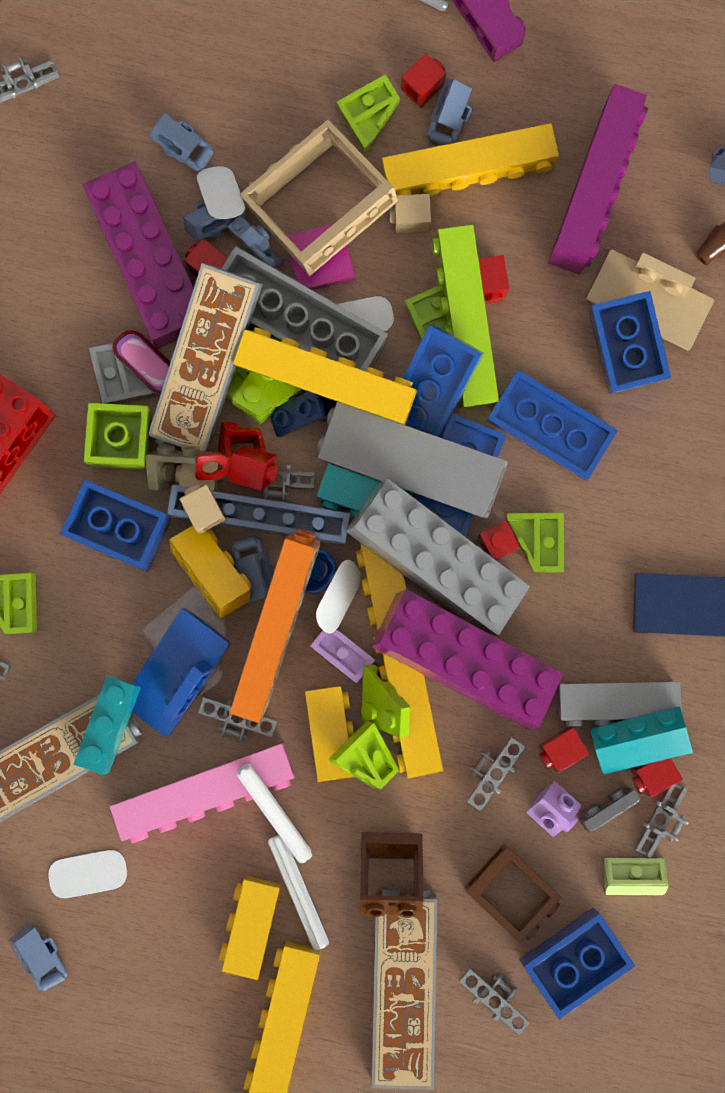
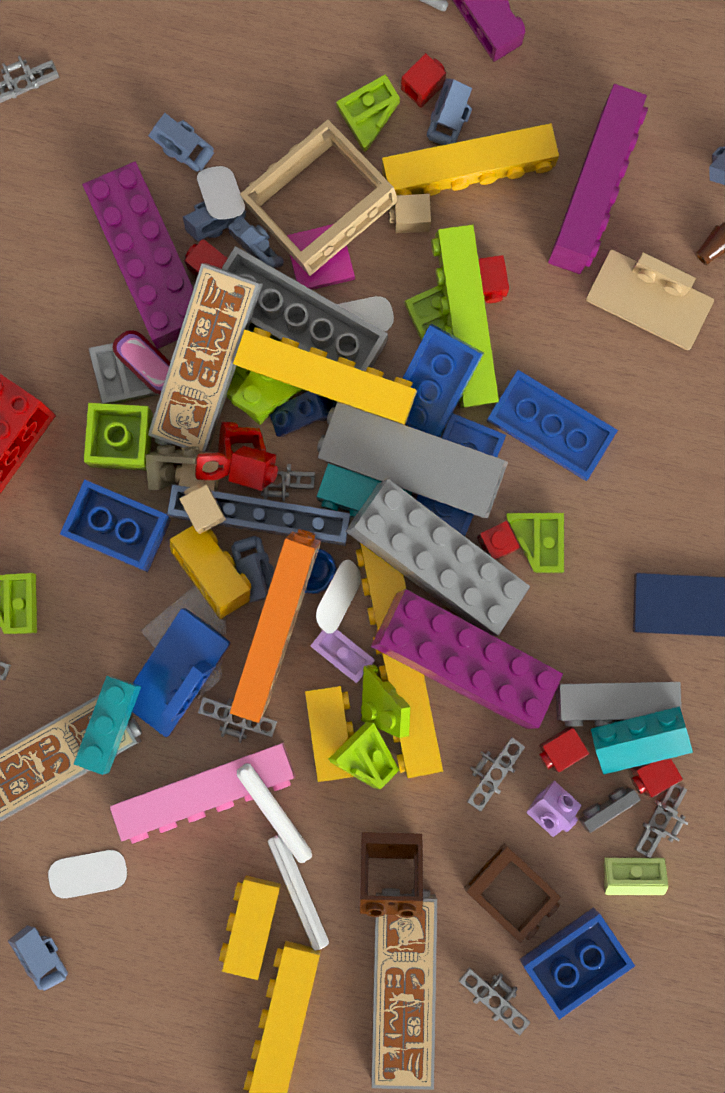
blue brick [588,291,671,394] -> none

